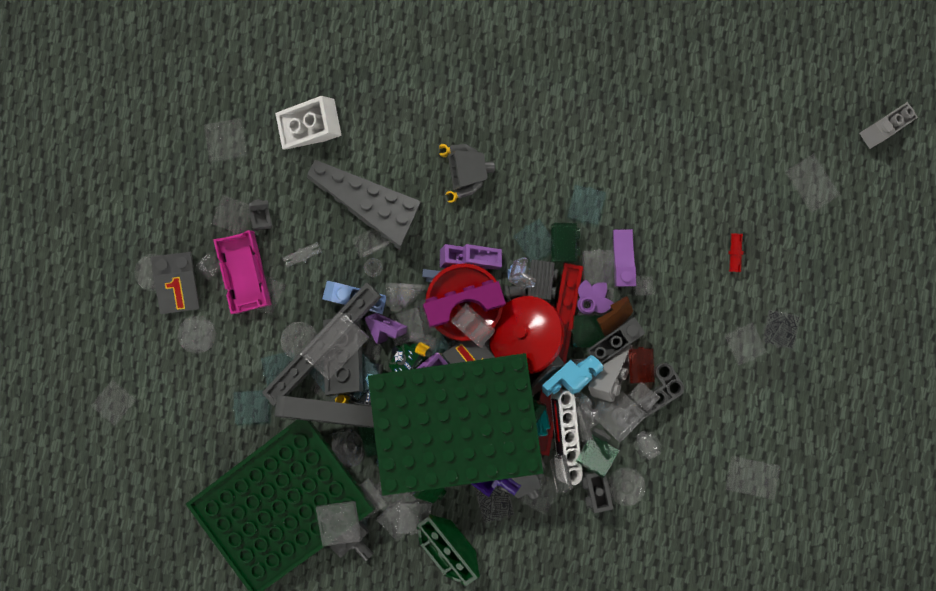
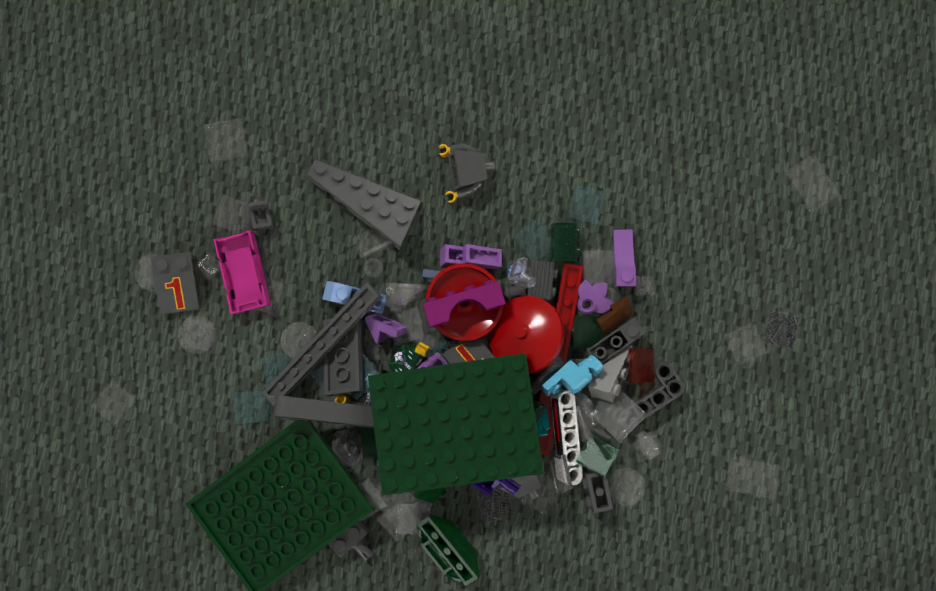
white slope [275,96,342,150] -> none
clear pin [282,242,322,268] -> none
clear tile [300,311,369,380] -> none
clear tile [316,501,362,546] -> none
clear brick [451,304,495,348] -> none
clear panel [628,382,660,412] -> none
red pin [728,233,744,272] -> none
light grey slope [859,102,918,149] -> none

